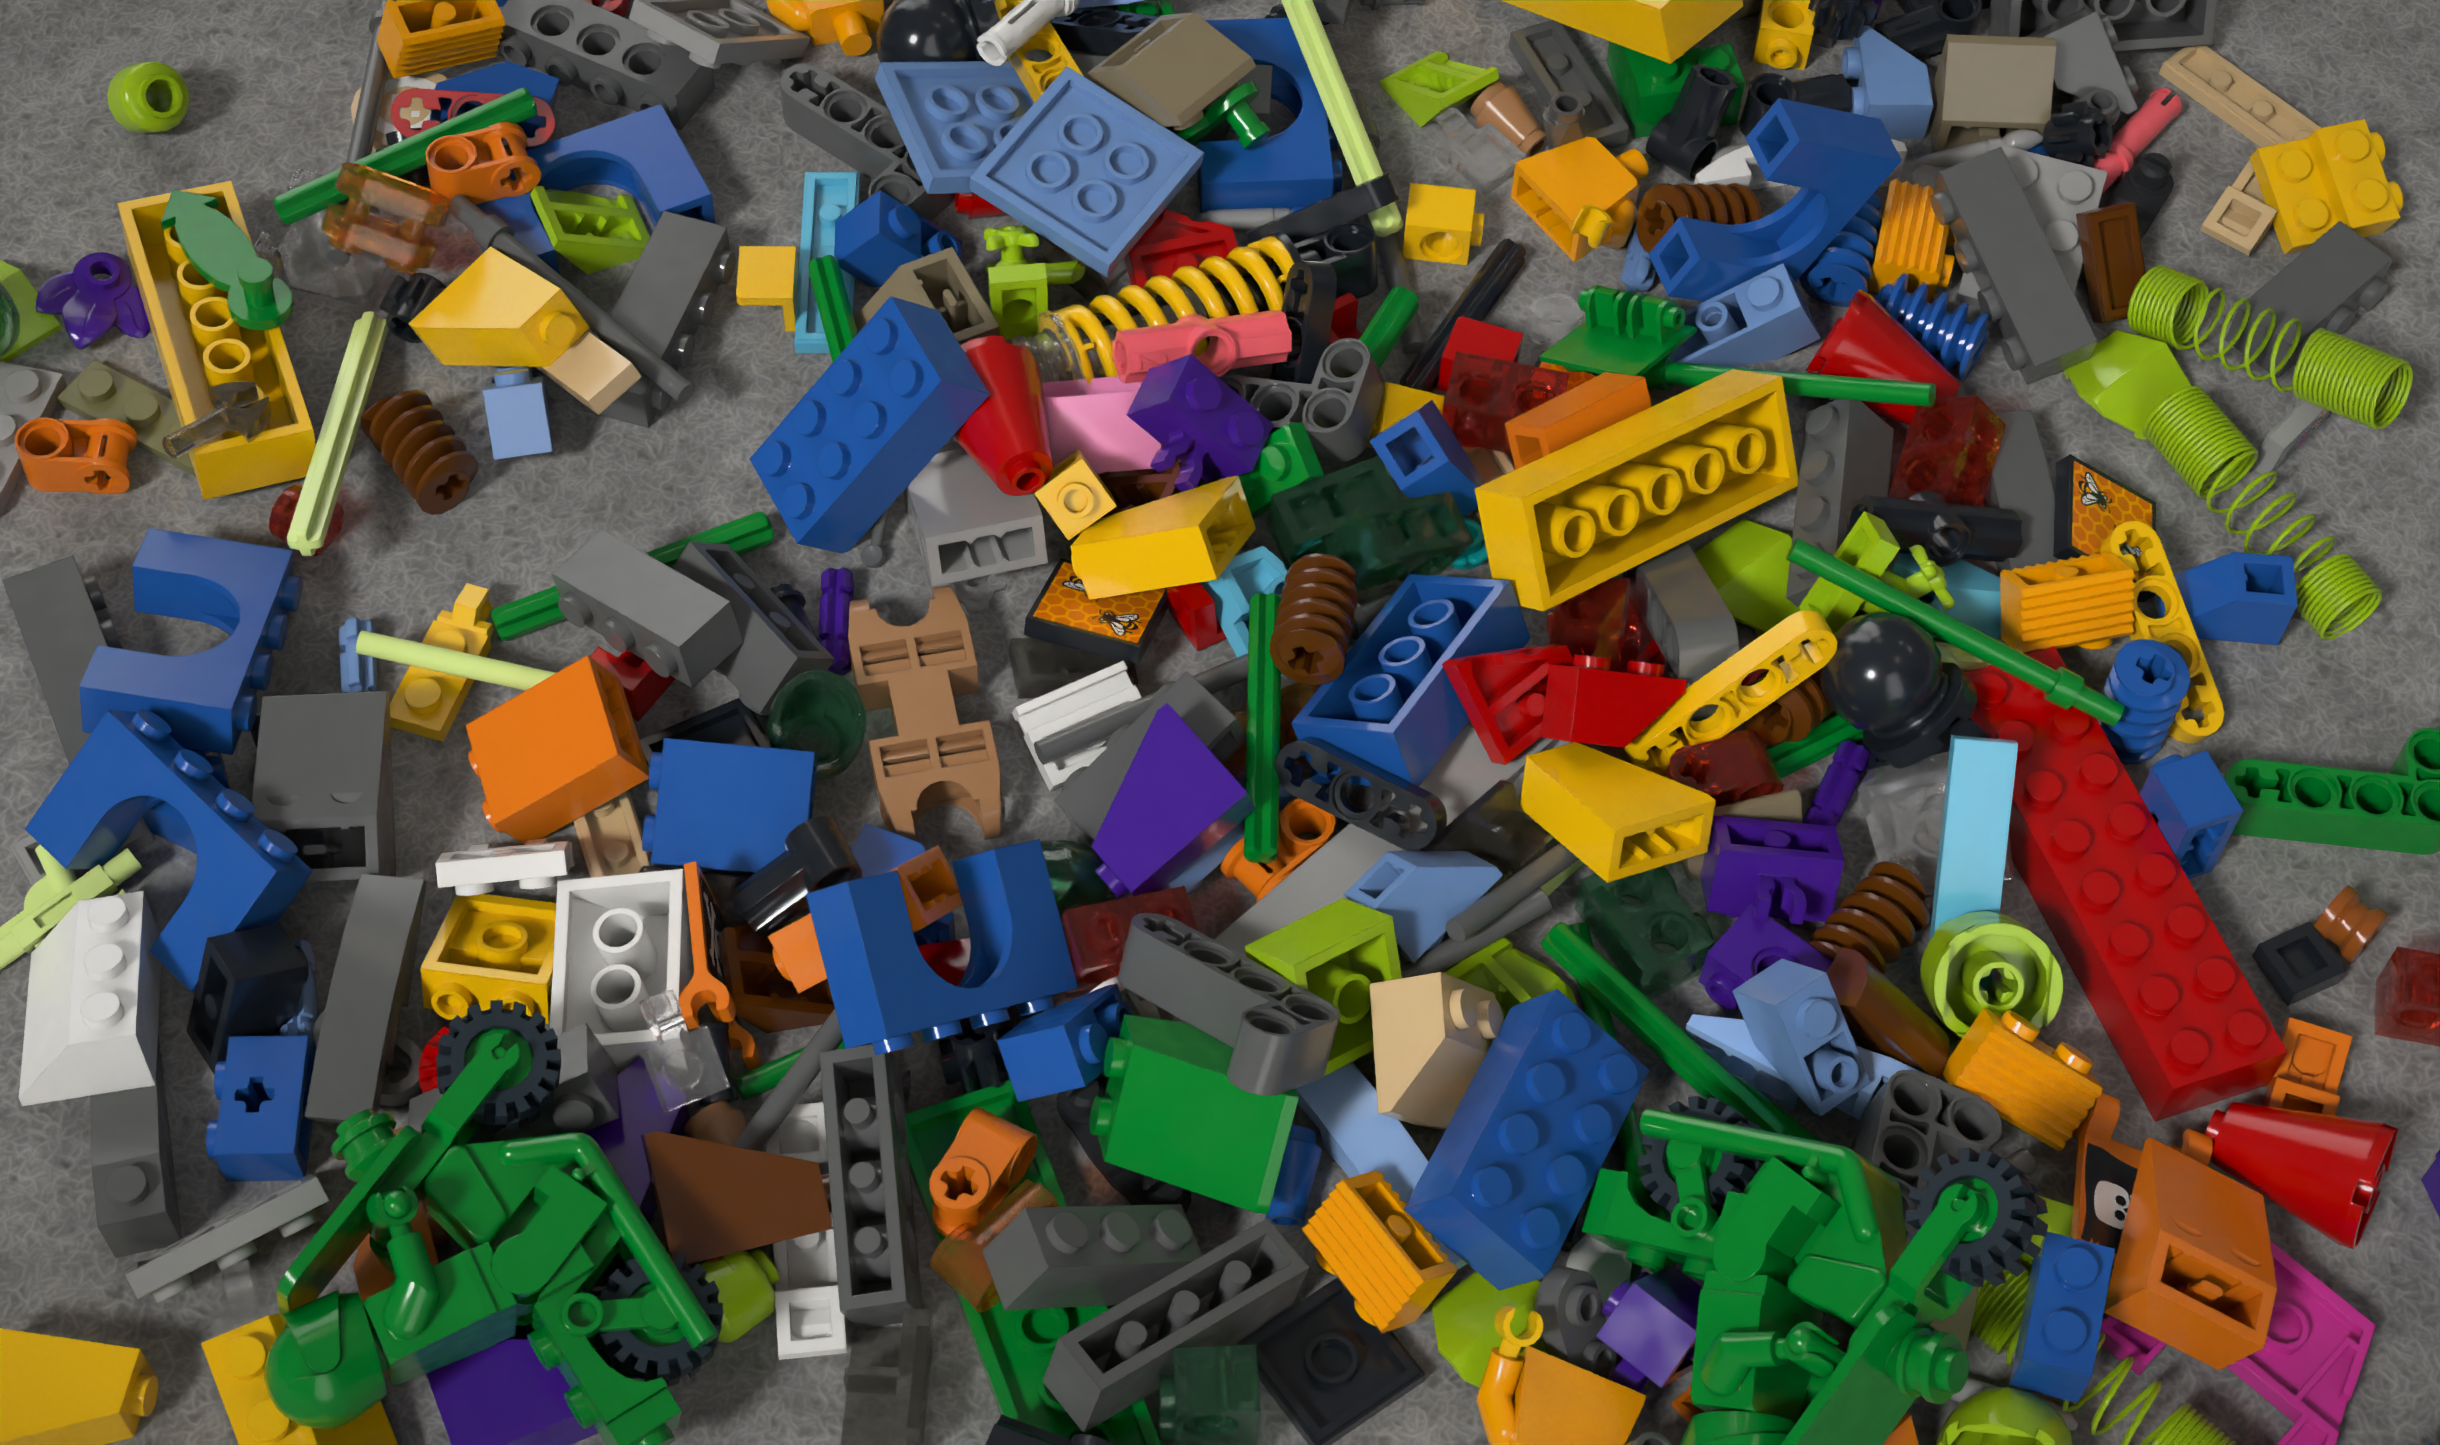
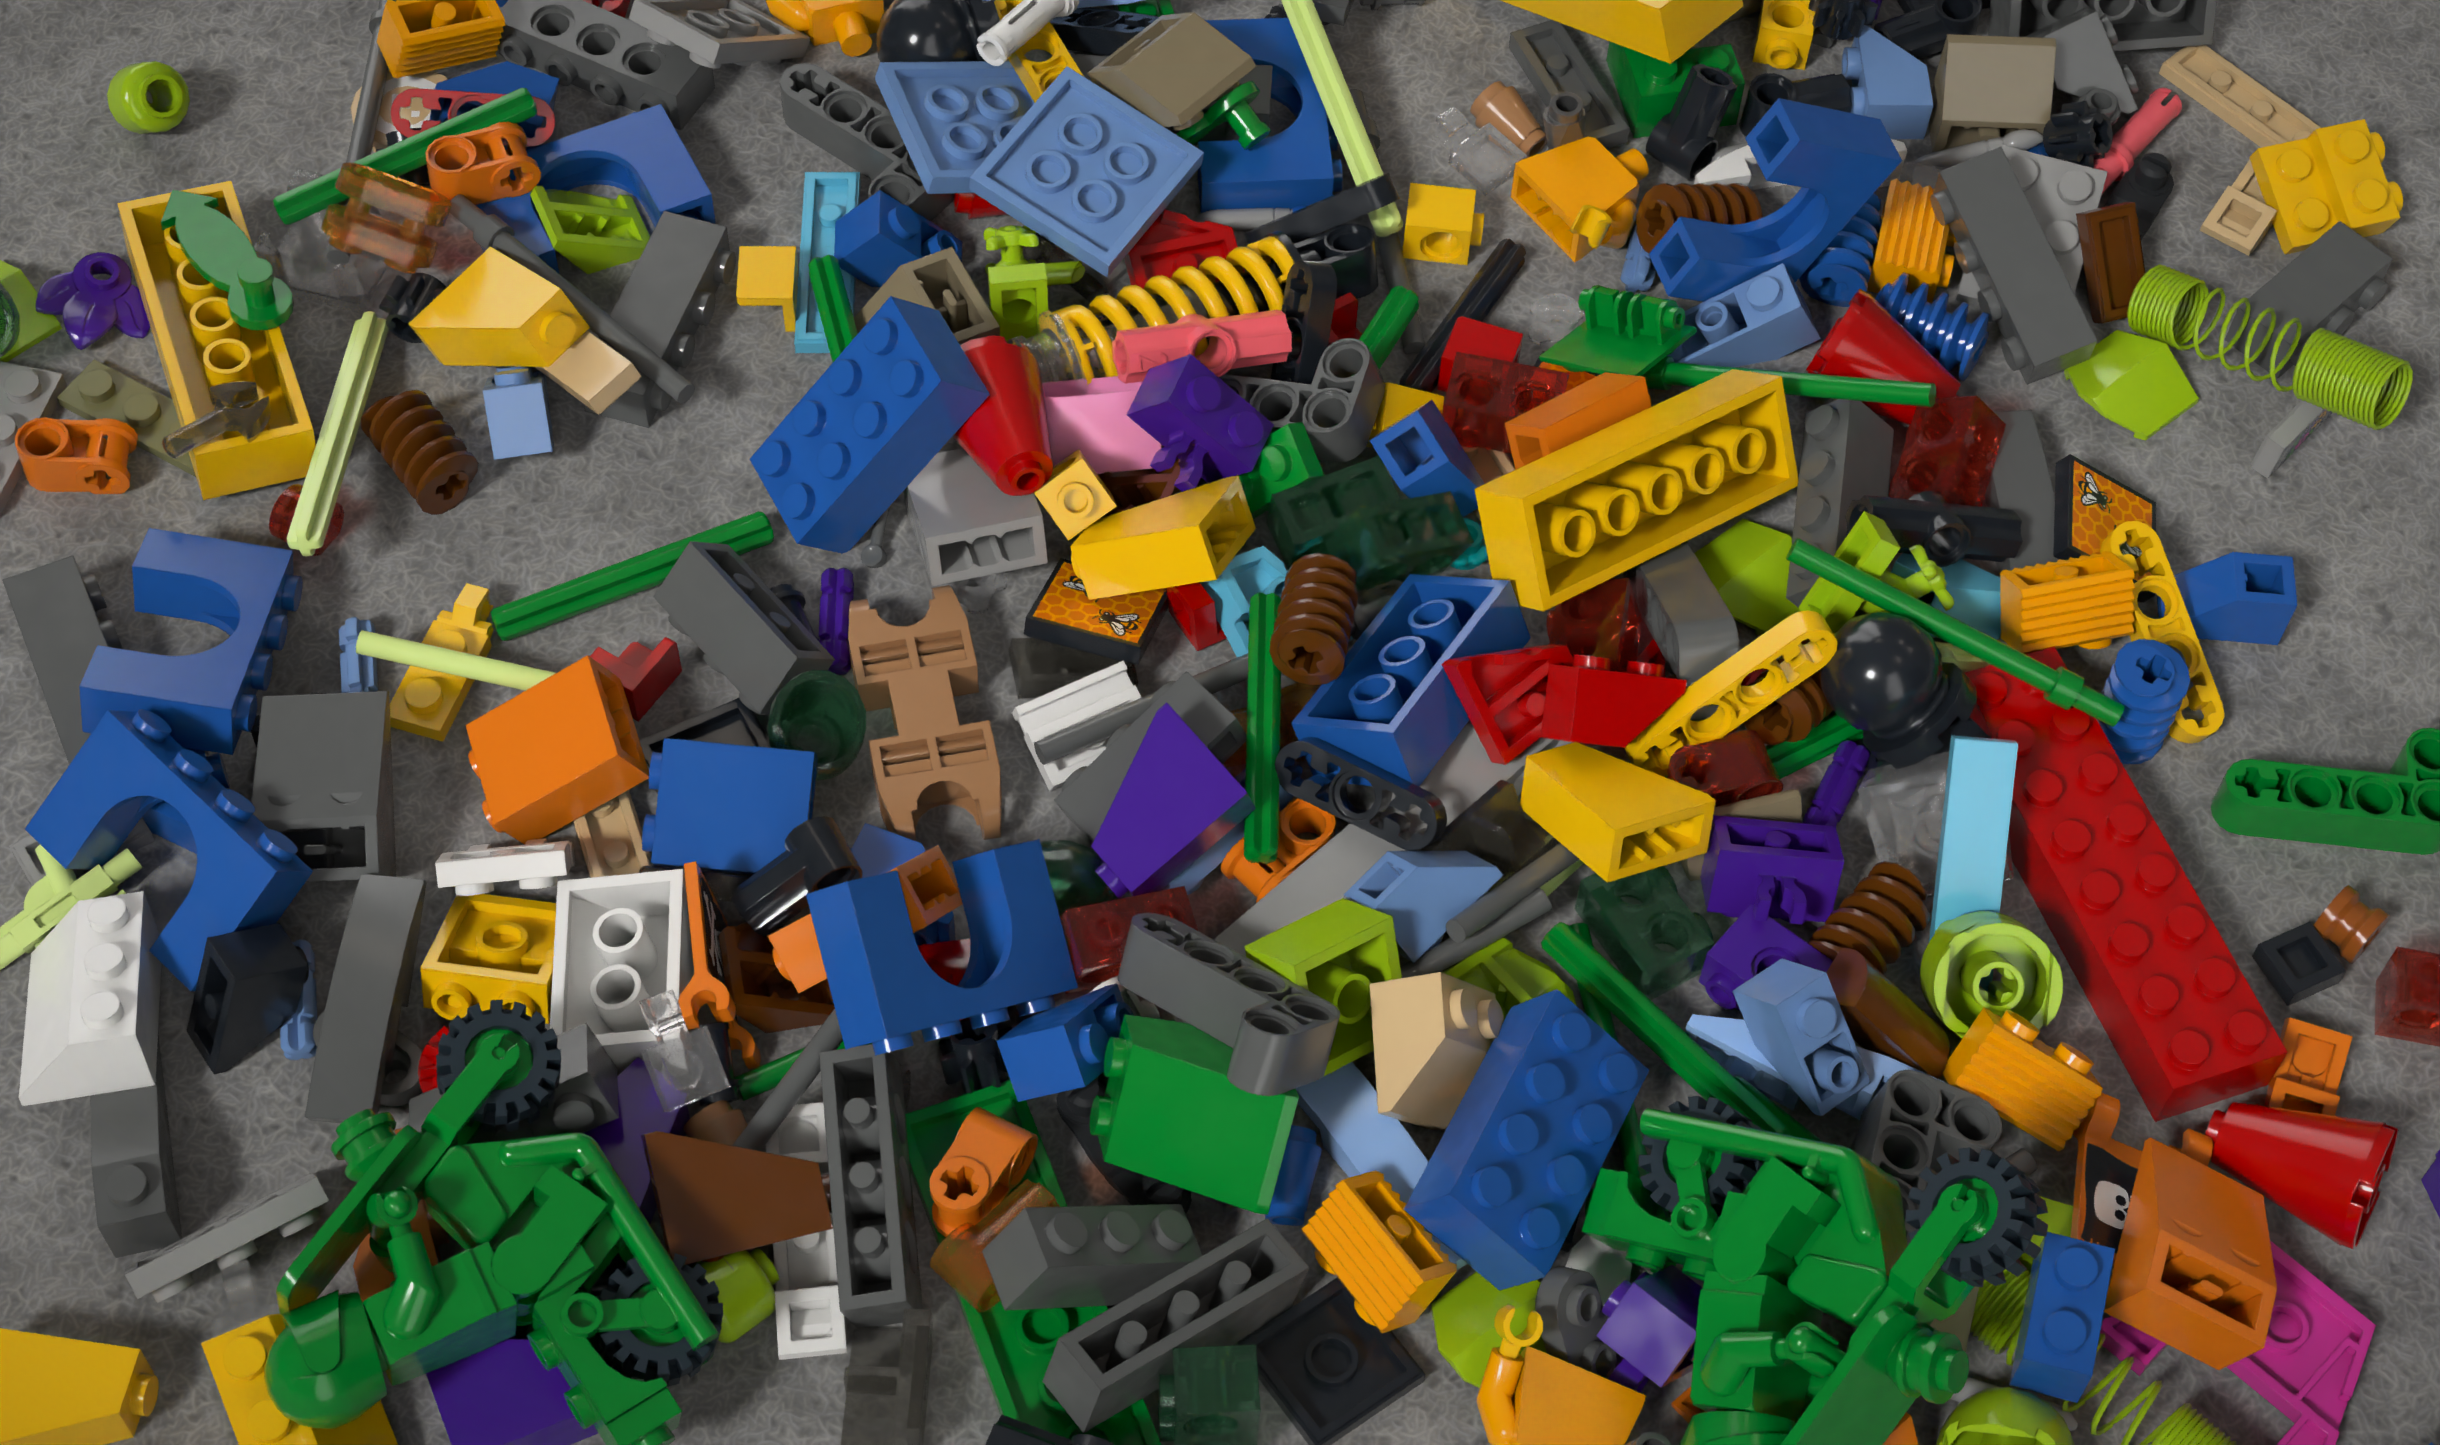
blue brick [206,1035,316,1182] -> none
brick [551,529,743,688] -> none
lime slope [1379,51,1501,127] -> none
blue brick [2140,750,2244,879] -> none
lime piece [2143,386,2382,640] -> none

